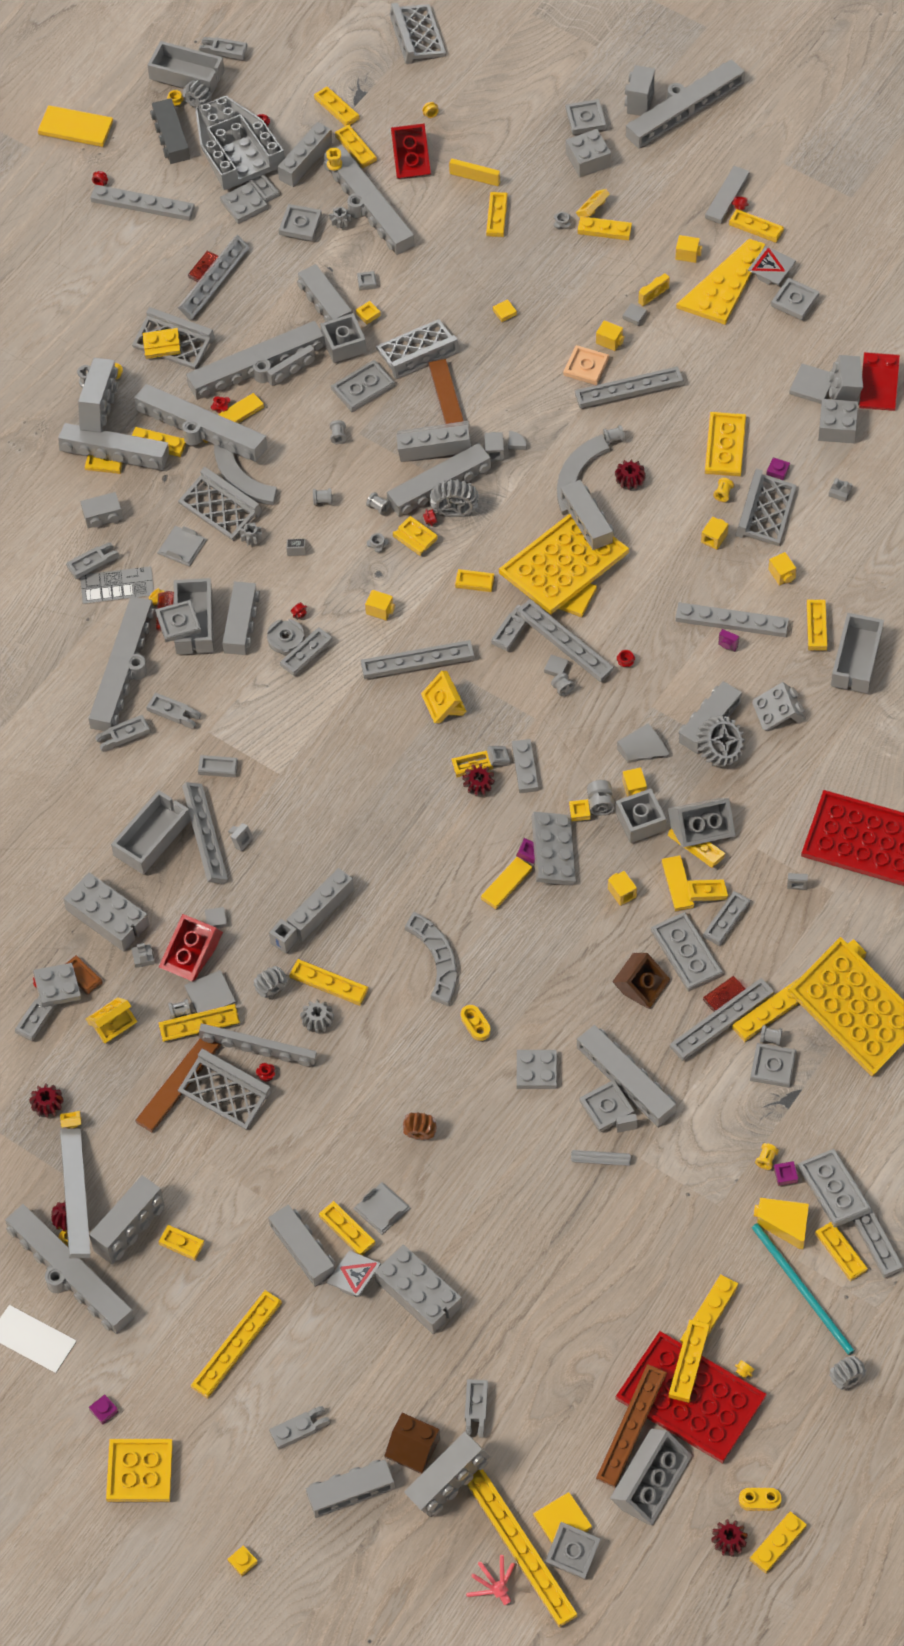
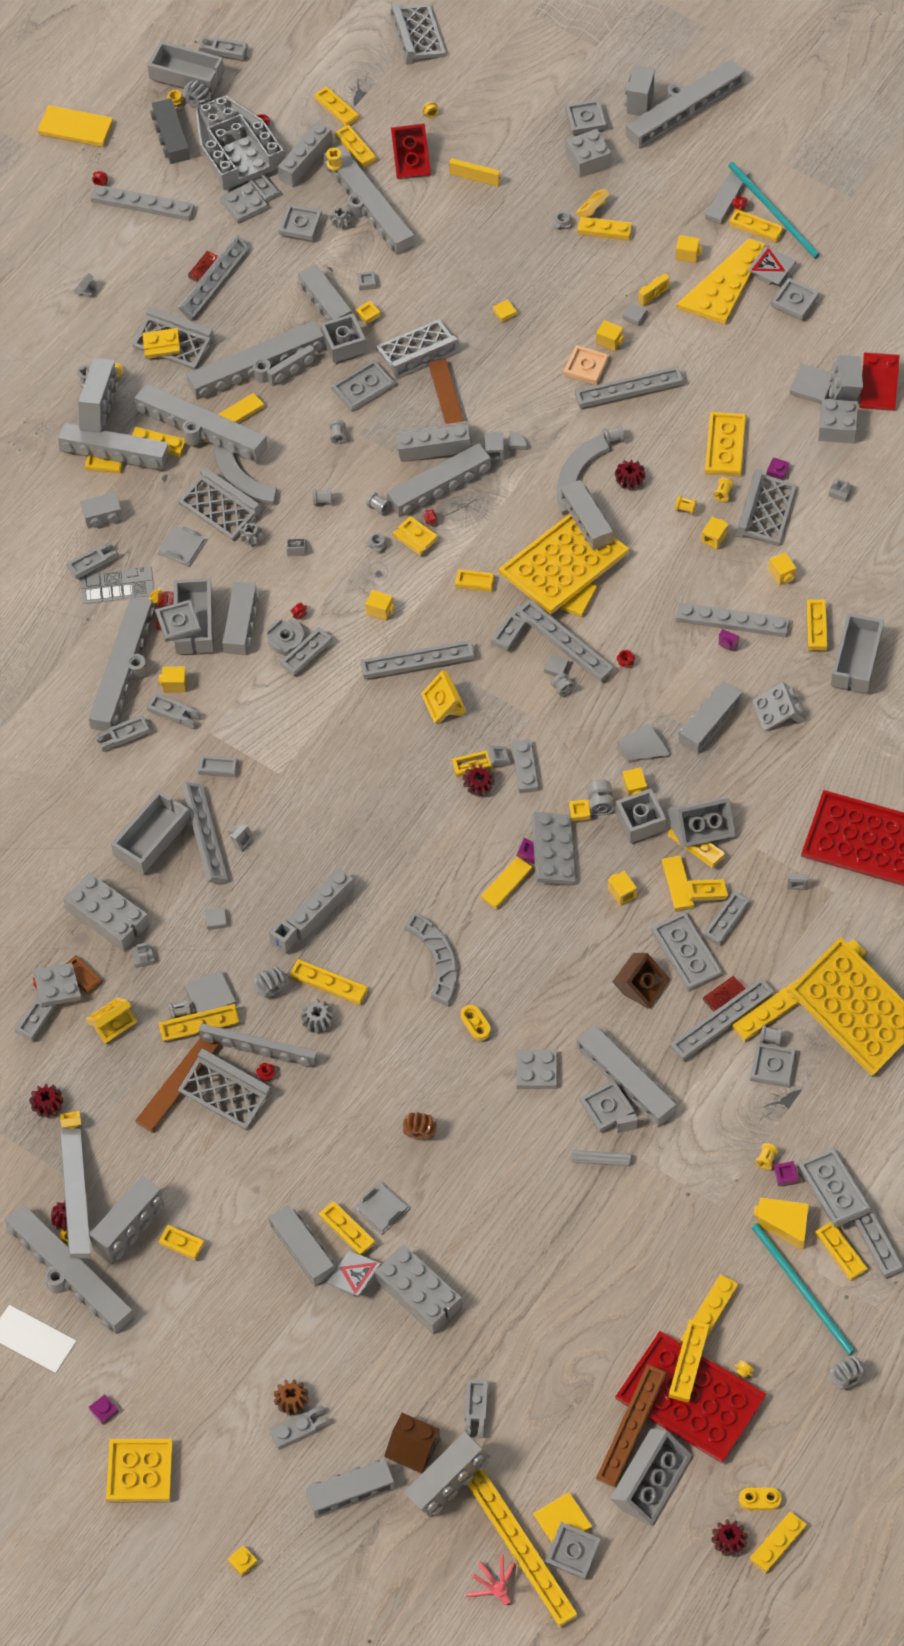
red slope [159,914,223,982] -> none
yellow tile [191,1290,282,1399] -> none
red plate [211,396,230,413] -> none
light grey gear [430,479,479,517] -> none
yellow tile [486,192,508,237] -> none
light grey gear [695,715,745,767] -> none
none -> light grey tile [74,273,98,297]
none -> yellow brick [159,666,187,693]
none -> dark orange gear [273,1379,309,1415]
none -> yellow bush [675,494,697,515]
none -> teal piece [728,162,820,259]

